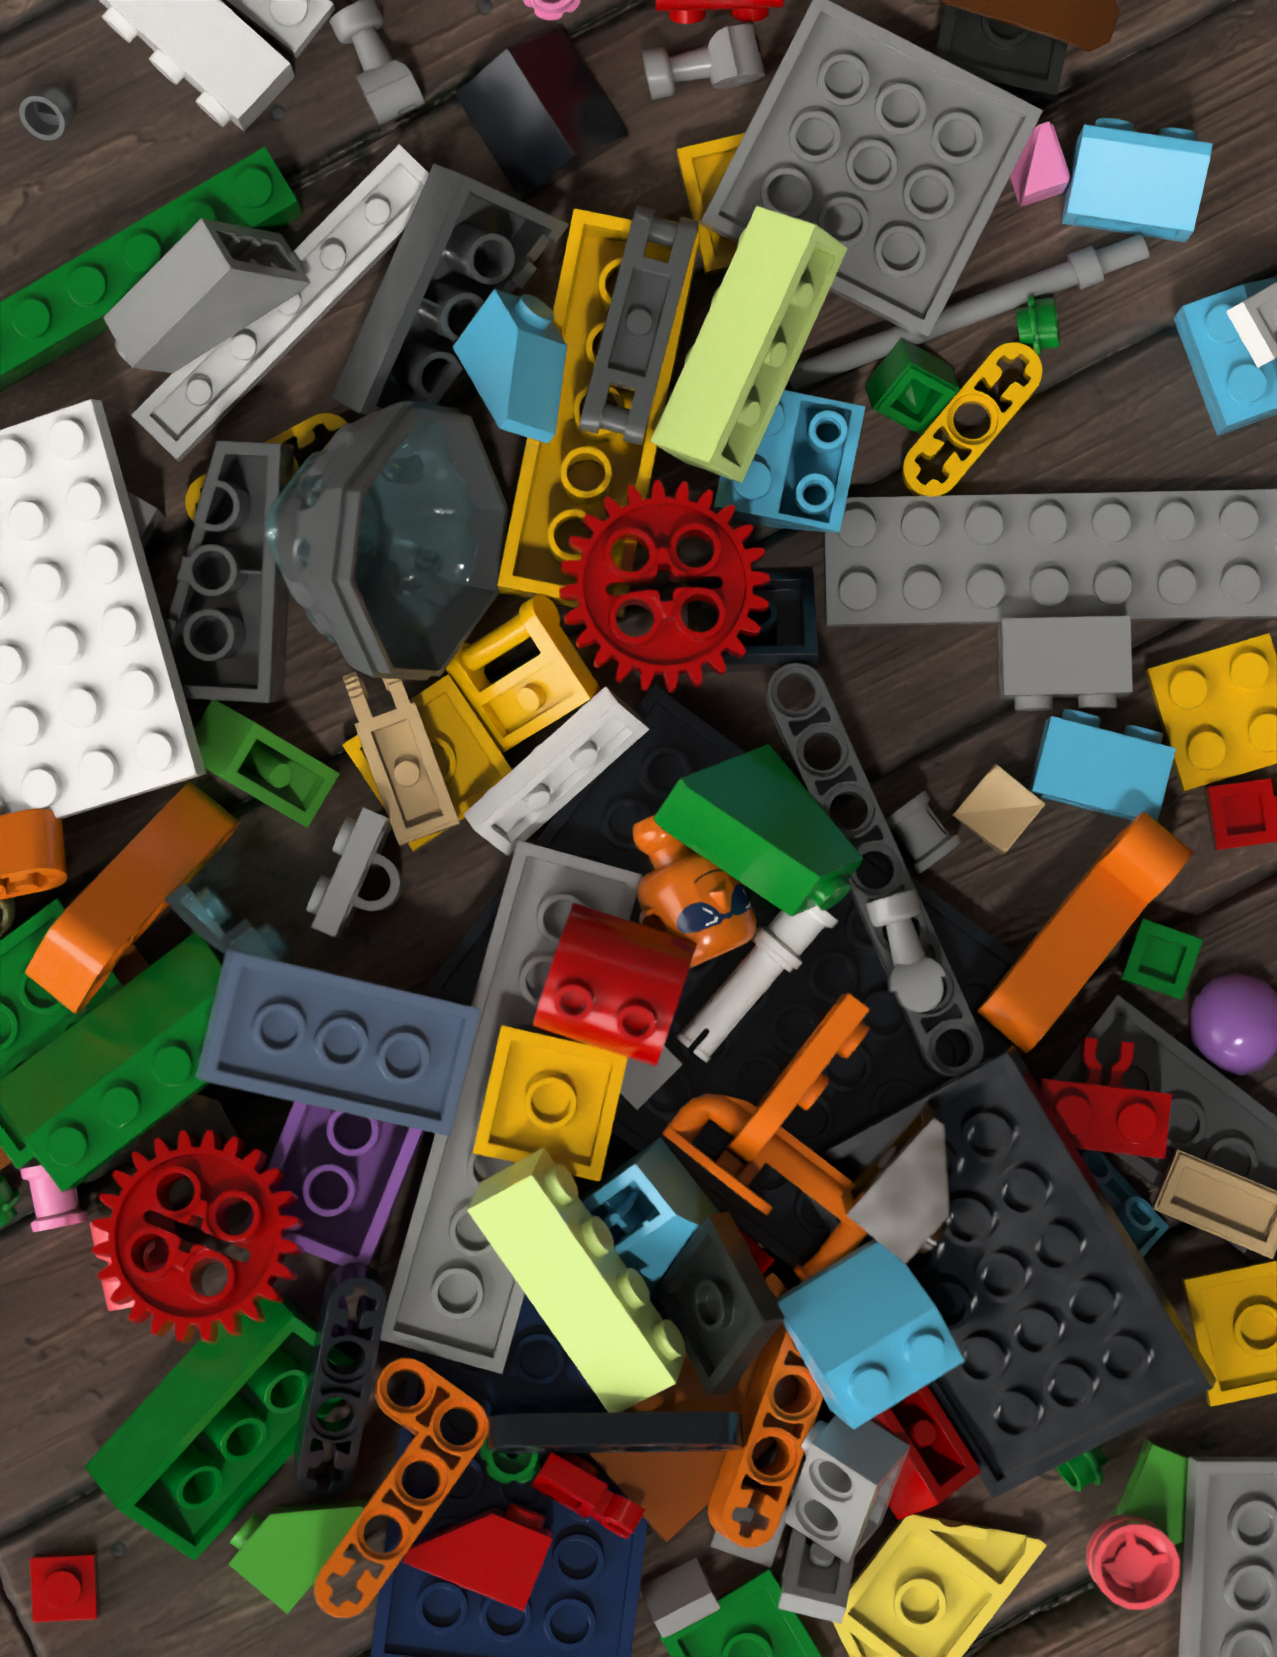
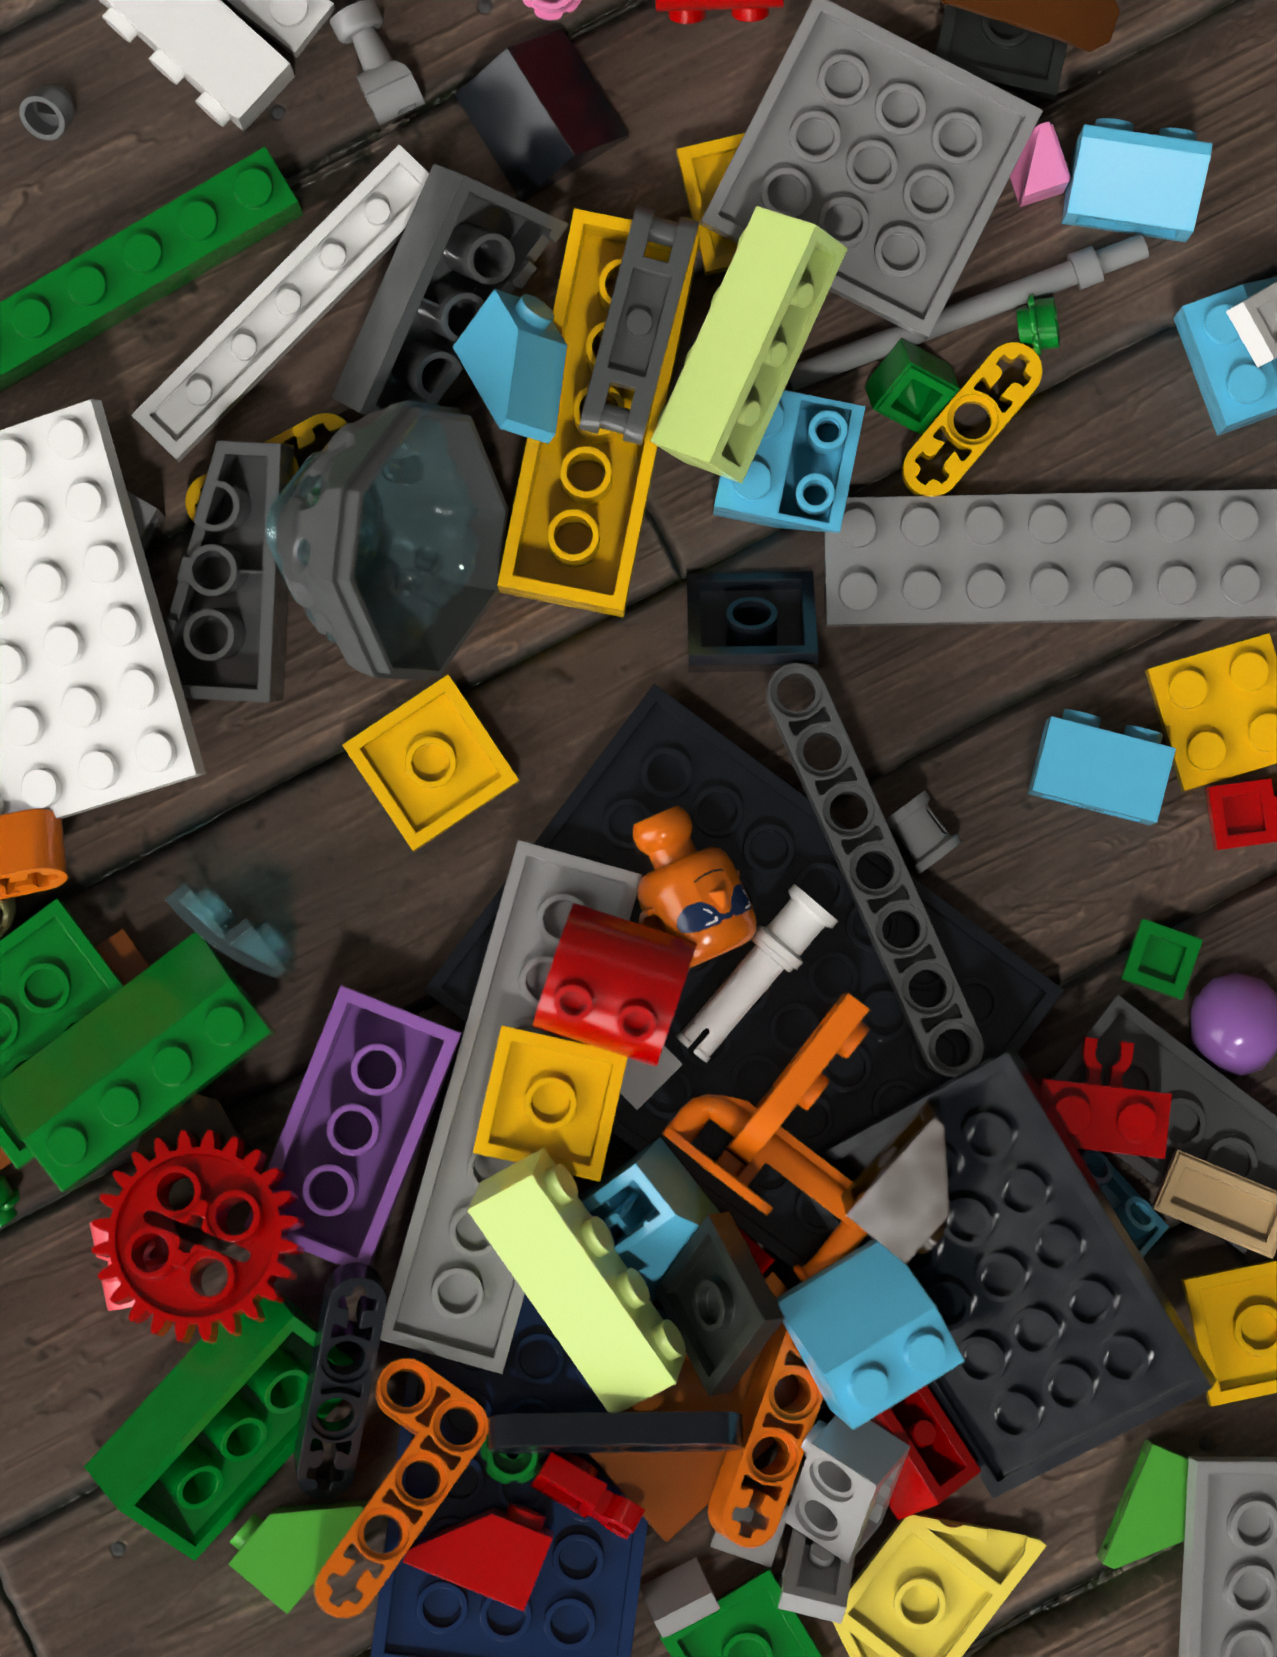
bright pink bush [20,1165,89,1232] -> none
orange beam [25,781,240,1014] -> none
red plate [30,1552,100,1623] -> none
light grey slope [103,218,311,373] -> none
bright green slope [194,700,340,828] -> none
sand blue plate [196,949,481,1136] -> none
light grey plate [306,807,403,940] -> none
tan hinge [343,671,460,846] -> none
yellow plate [446,594,602,754] -> none
white plate [463,686,649,856] -> none
red gear [559,480,770,692] -> none
light grey leg [641,24,766,100] -> none
green slope [653,744,863,917] -> none
light grey leg [866,889,946,1012] -> none
tan slope [953,764,1046,856] -> none
orange beam [976,810,1194,1054] -> none
light grey brick [997,615,1133,711] -> none
green plate [1055,1446,1107,1492] -> none
coral wheel [1086,1514,1180,1610] -> none

